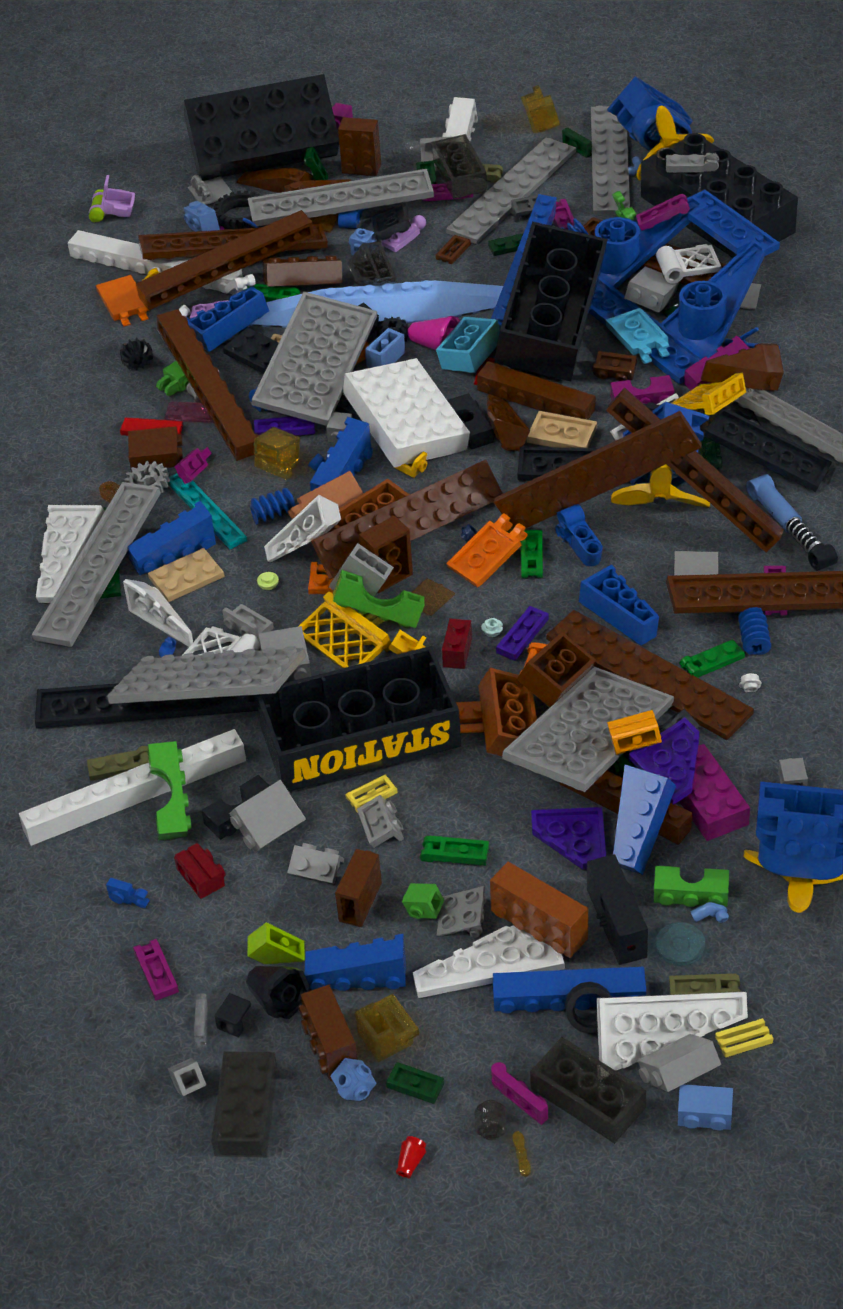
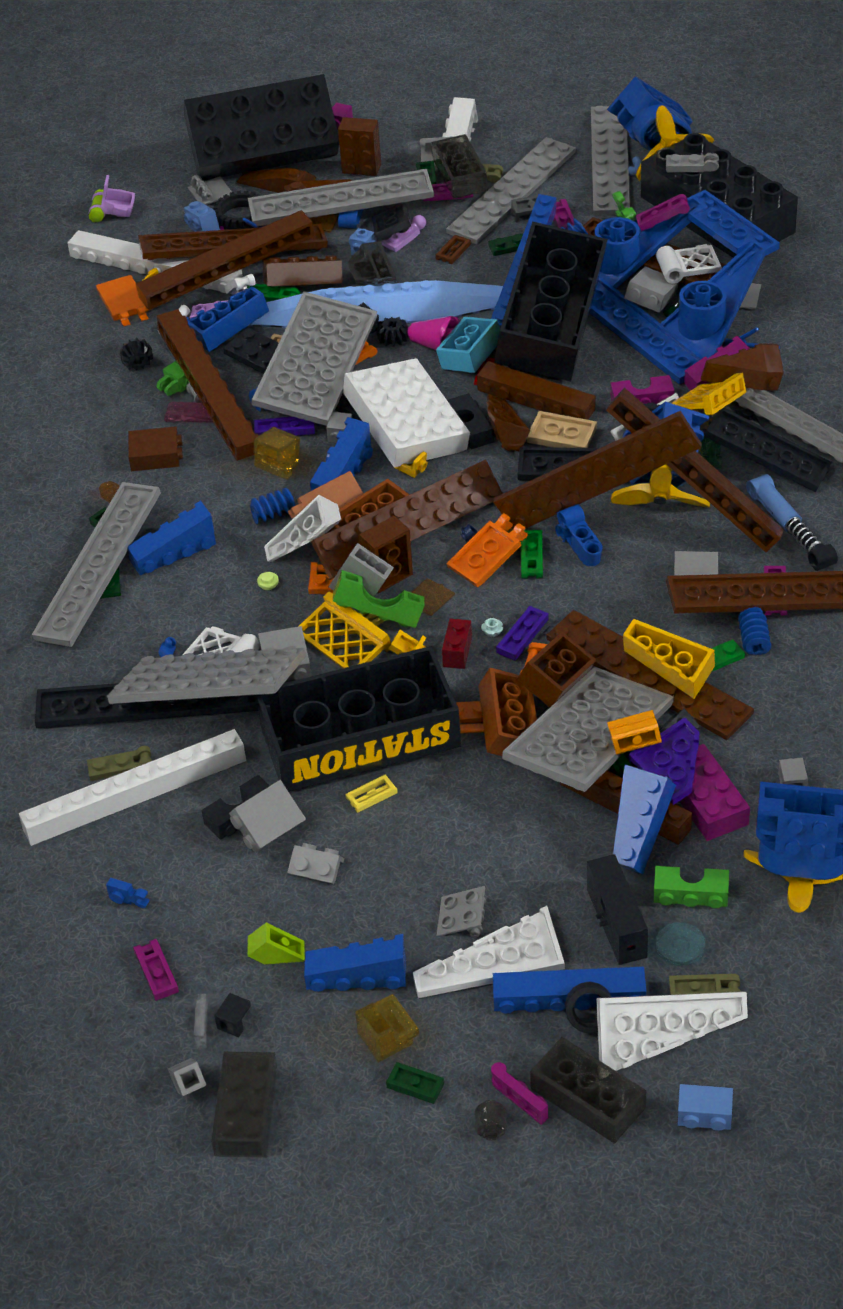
white wing [36,505,104,603] -> none
red tile [120,417,183,436] -> none
white wedge [123,579,193,647] -> none
light grey gear [124,461,170,493] -> none
bright green arch [147,741,191,840] -> none
tan plate [148,548,225,602] -> none
teal tile [167,473,248,549] -> none
dark red brick [174,843,226,899] -> none
magenta hinge [175,447,212,484] -> none
light grey bracket [222,604,274,639] -> none
black cone [246,966,309,1019] -> none
reddish brown brick [298,985,358,1081] -> none
dark green plate [304,147,328,180] -> none
blue hinge [308,453,326,471] -> none
medium blue brick [330,1058,377,1101] -> none
reddish brown brick [335,849,382,927] -> none
light grey bracket [357,795,404,848] -> none
medium blue brick [365,328,405,368] -> none
red cone [396,1136,426,1179] -> none
bright green brick [402,883,444,919] -> none
green plate [420,836,489,866] -> none
dark orange brick [490,862,588,958] -> none
clear yellow piece [513,1131,531,1177] -> none
clear yellow plate [521,85,560,133] -> none
dark purple plate [531,807,606,870] -> none
dark green plate [562,127,592,158] -> none
blue wedge [579,564,659,646] -> none
reddish brown bracket [592,351,638,381] -> none
medium azure tile [606,308,670,364] -> none
light grey brick [638,1034,721,1092] -> none
medium blue arm [690,902,729,923] -> none
light yellow tile [715,1018,773,1058] -> none
white plate [739,673,762,692] -> none
none -> yellow wedge [623,619,715,699]

